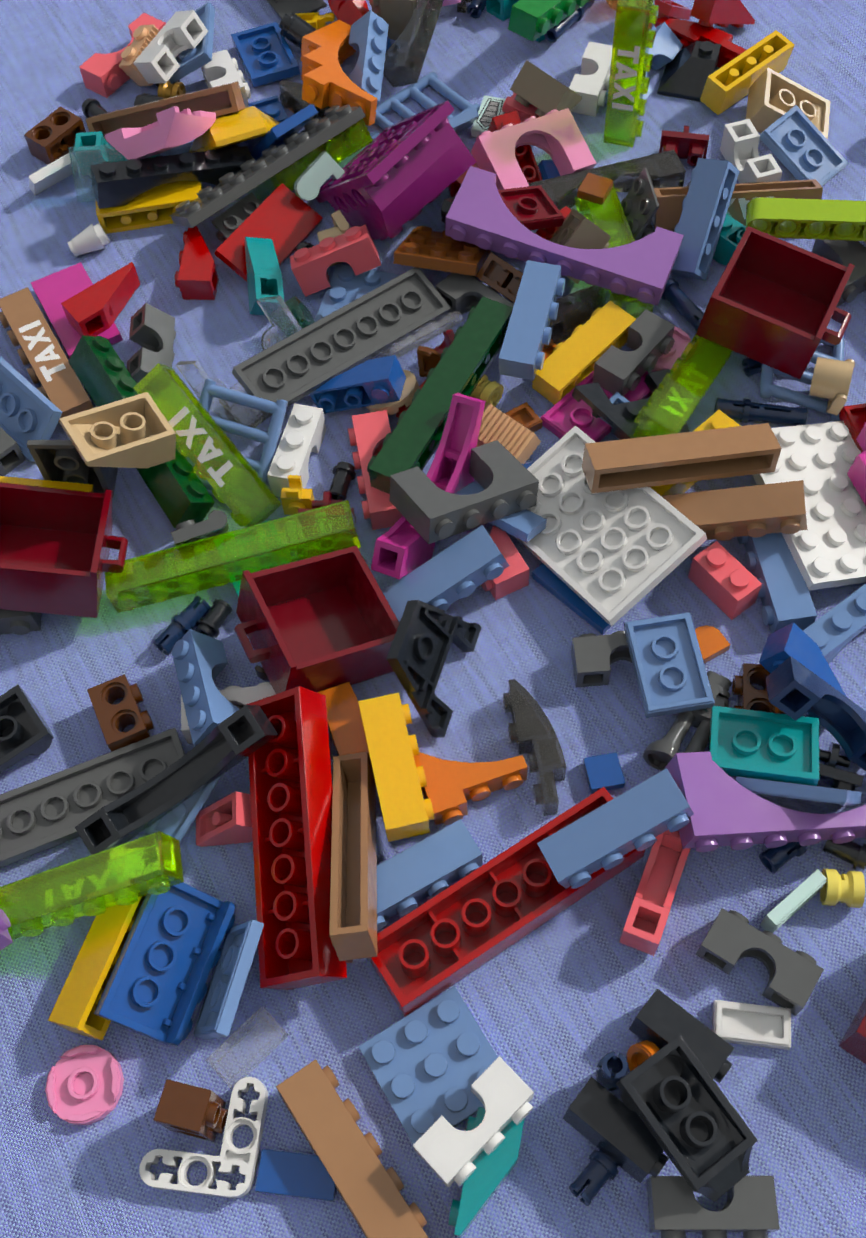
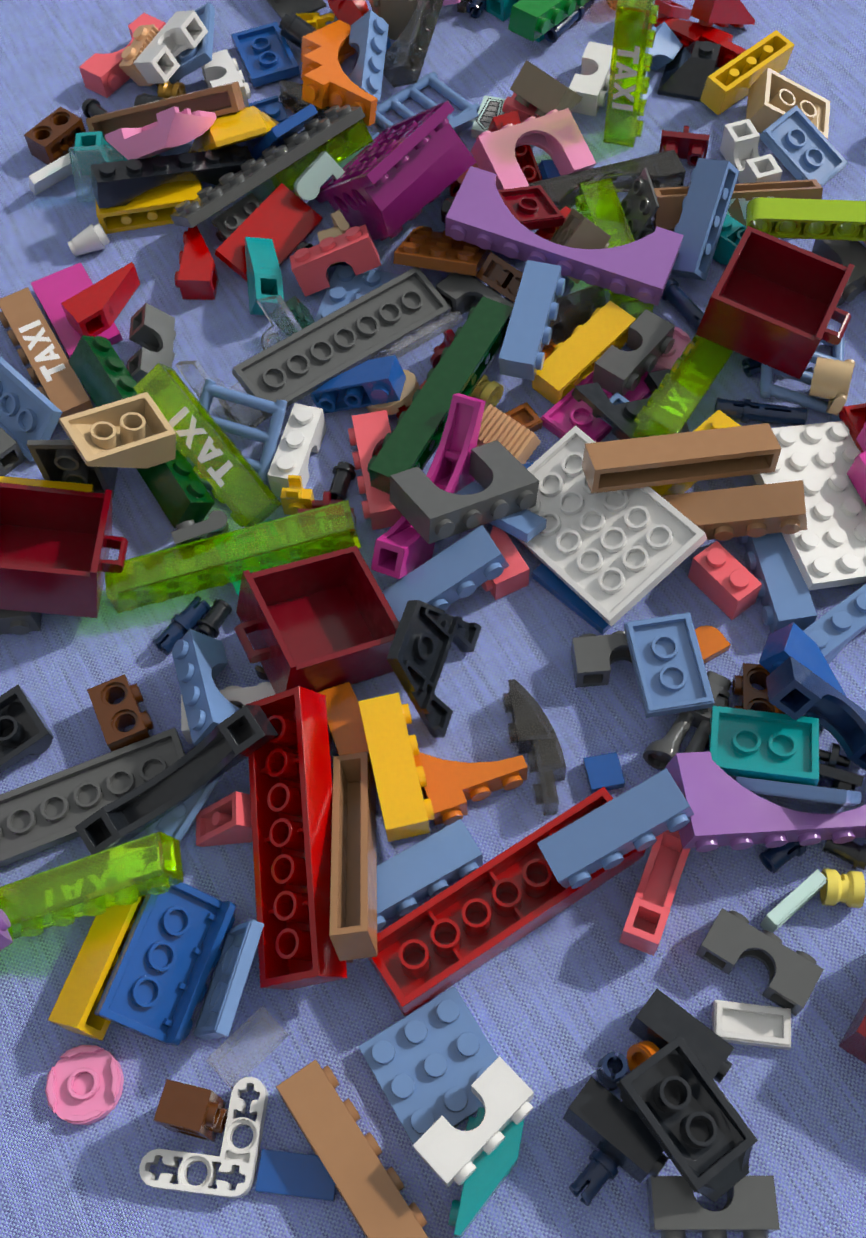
reddish brown tile [417,346,441,377] -> none
dark orange tile [577,173,613,205] -> none

